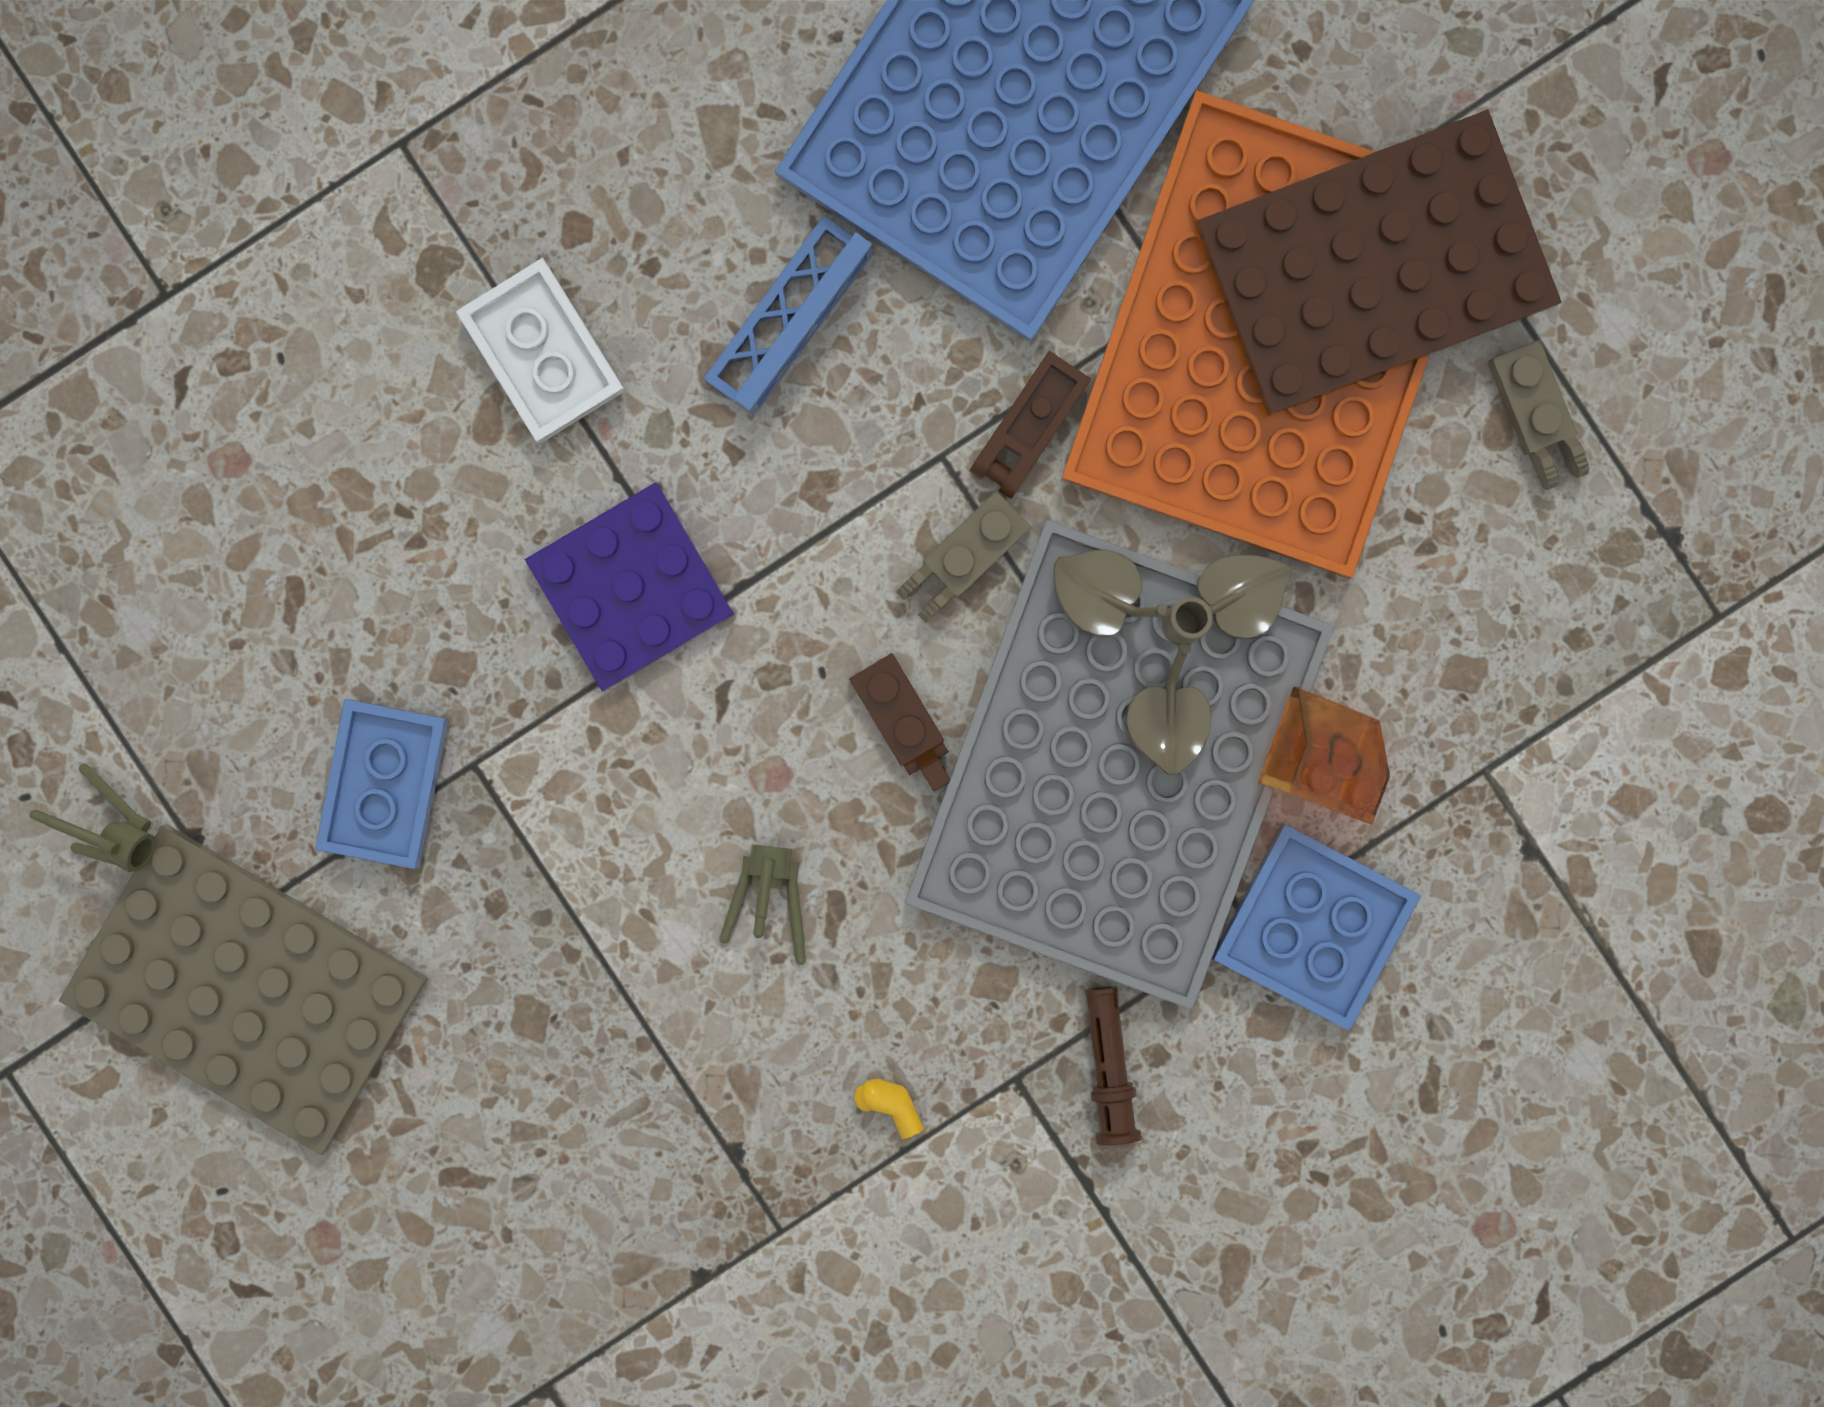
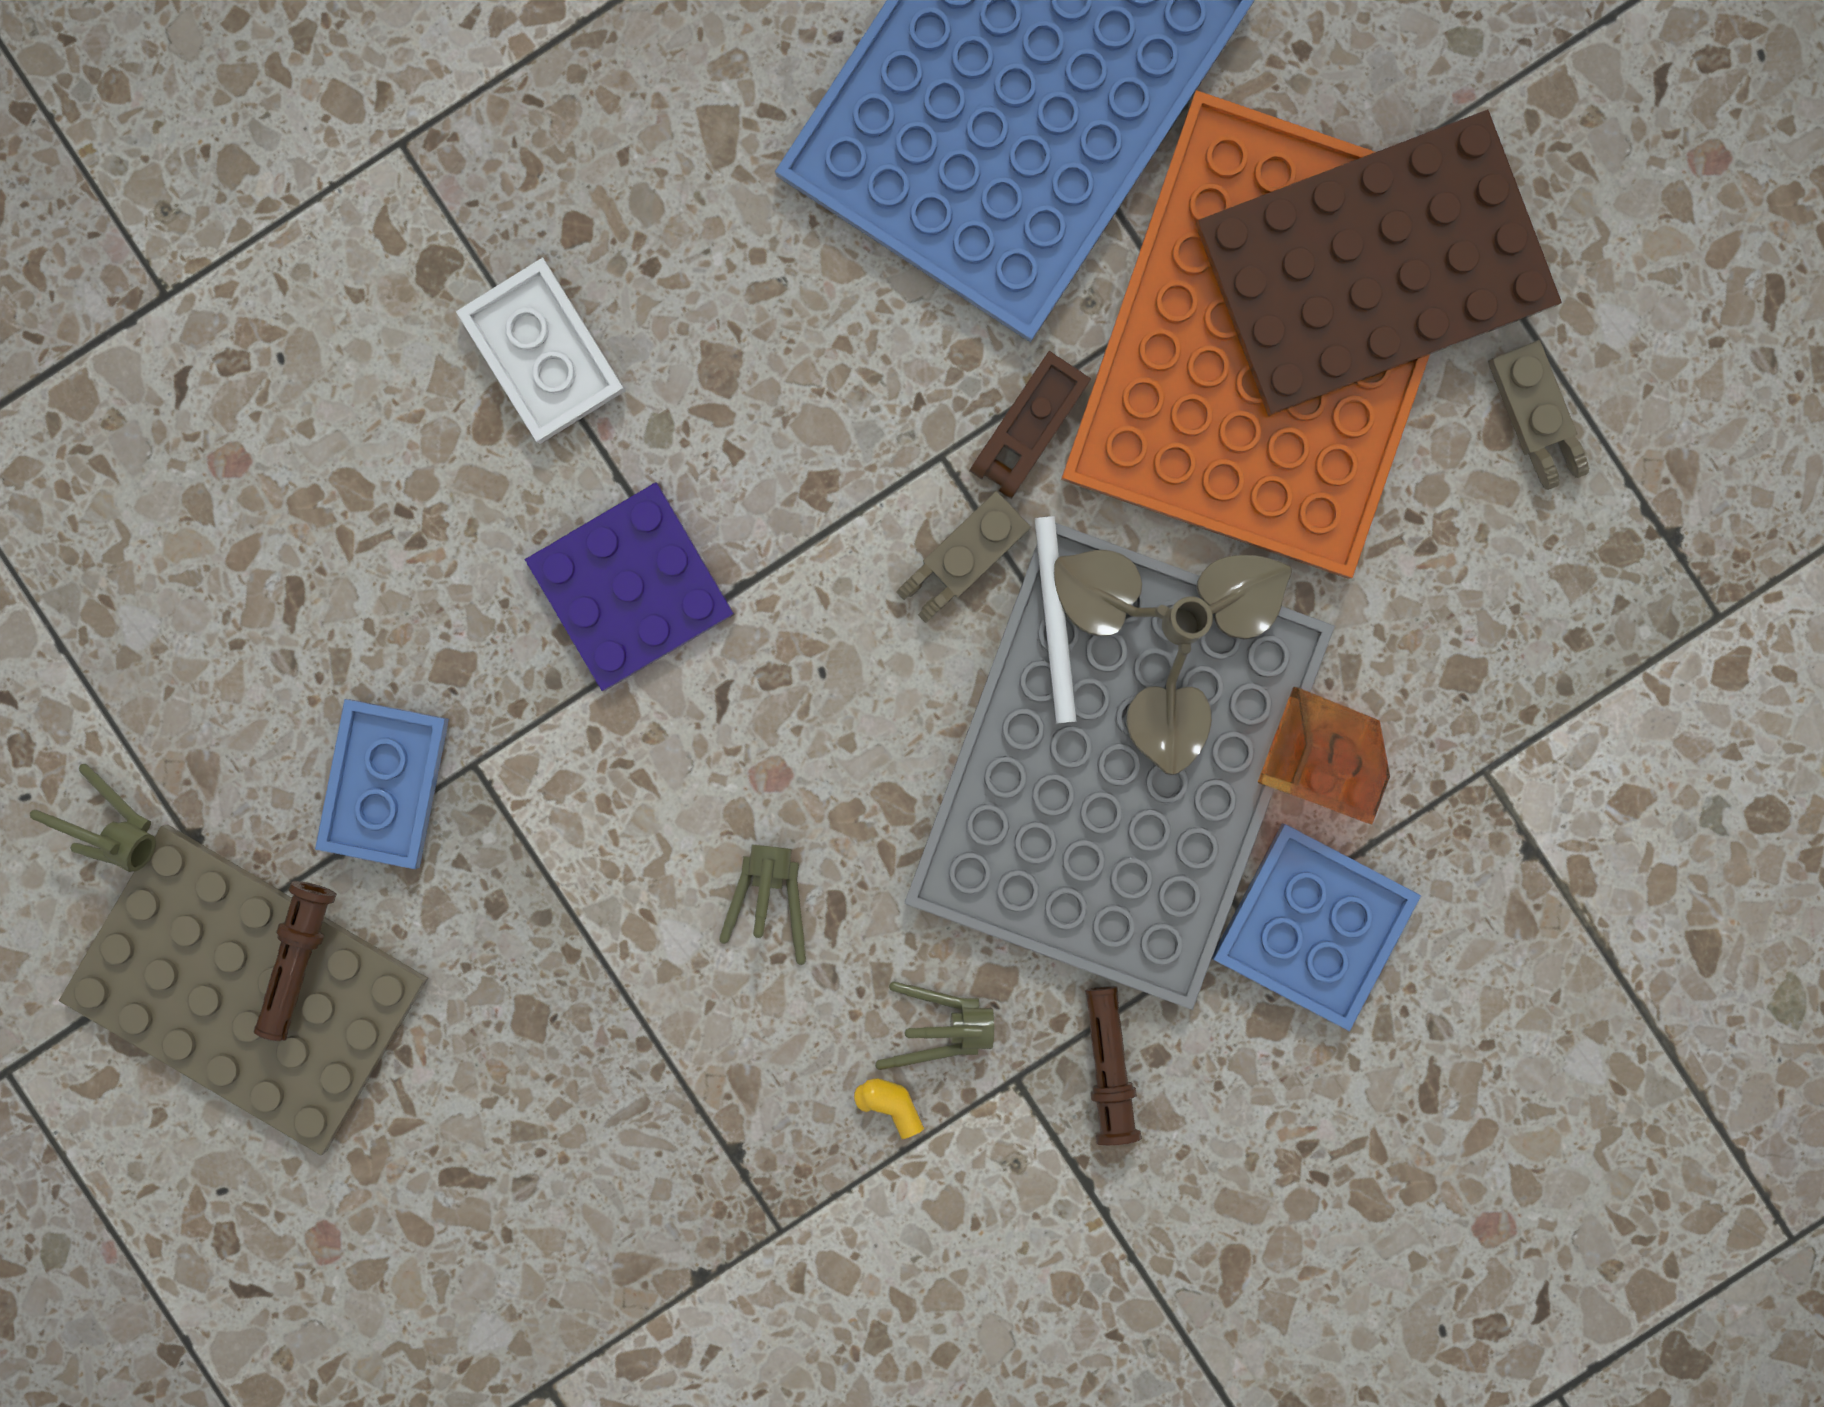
medium blue fence [703,215,873,417] -> none
reddish brown hinge [849,653,950,791] -> none
none -> reddish brown pin [253,881,337,1041]
none -> olive plant [875,982,994,1070]
none -> white bar [1034,516,1077,723]

